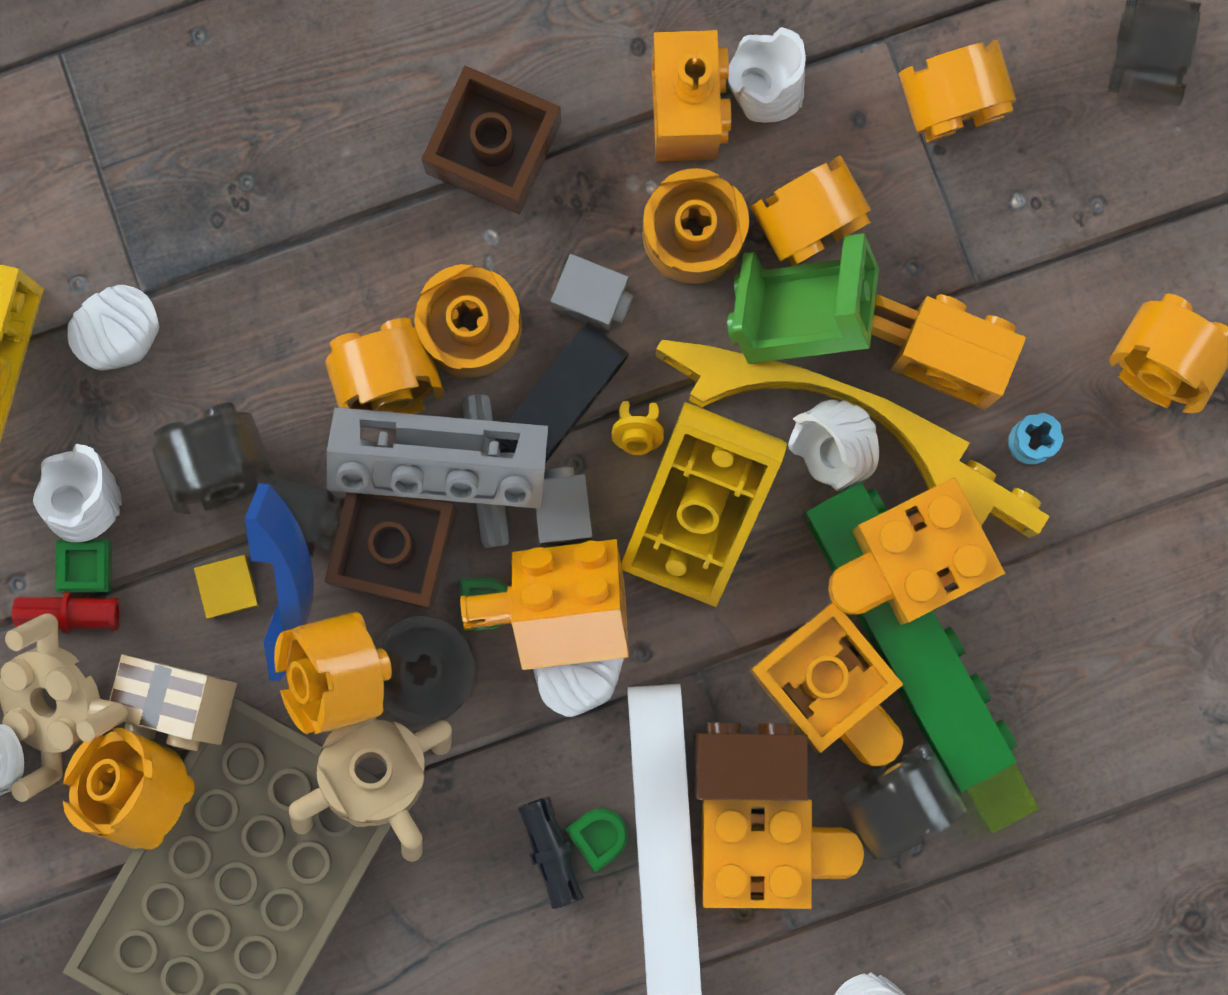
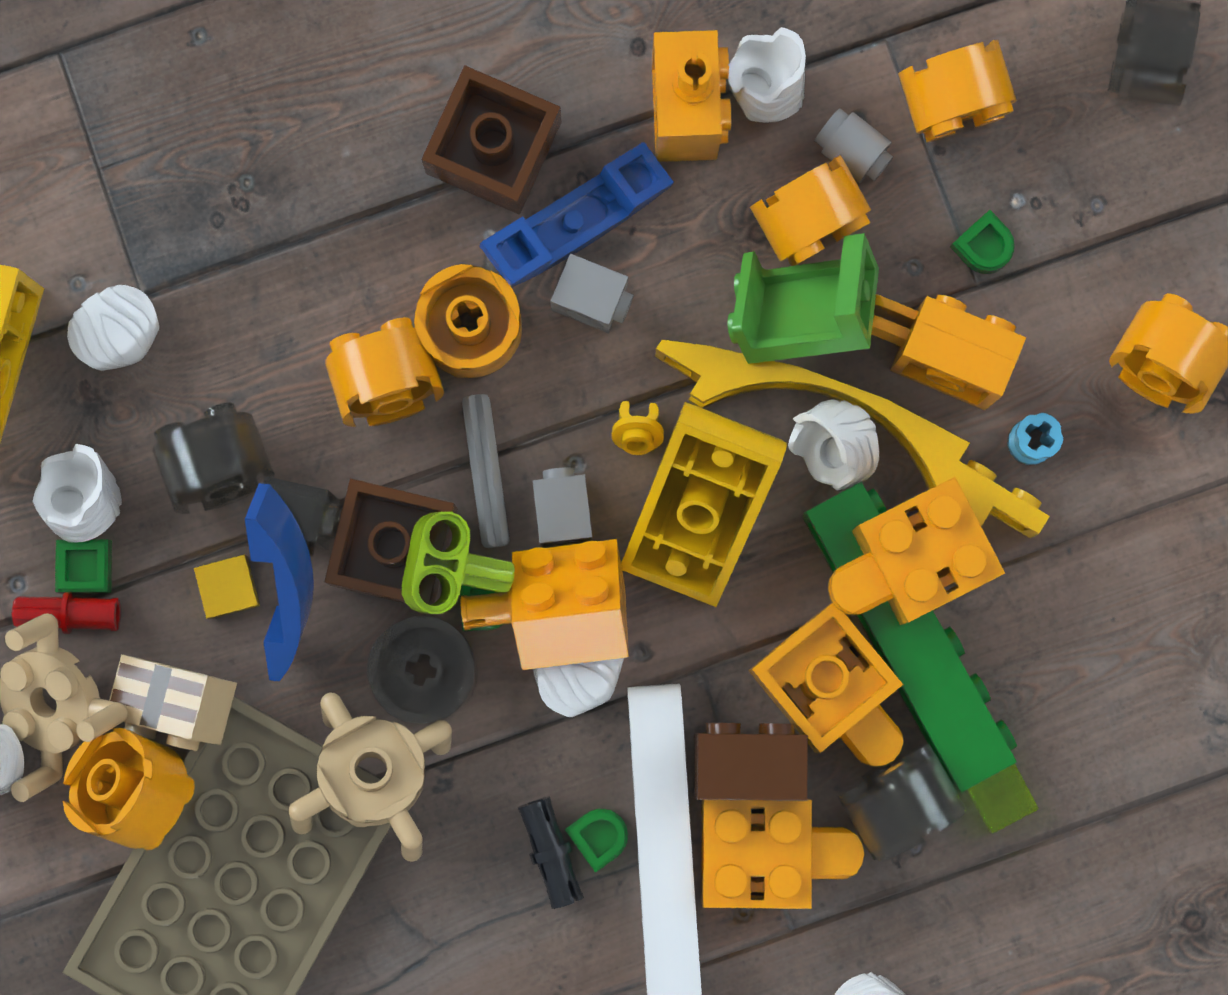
light orange brick [274,611,392,734] -> none
light grey brick [327,407,548,509] -> none
black beam [496,322,629,463] -> none
light orange brick [642,168,749,284] -> none
none -> lime beam [402,512,515,614]
none -> blue slope [479,142,674,287]
none -> light grey brick [814,108,893,183]
none -> green tile [950,210,1015,274]

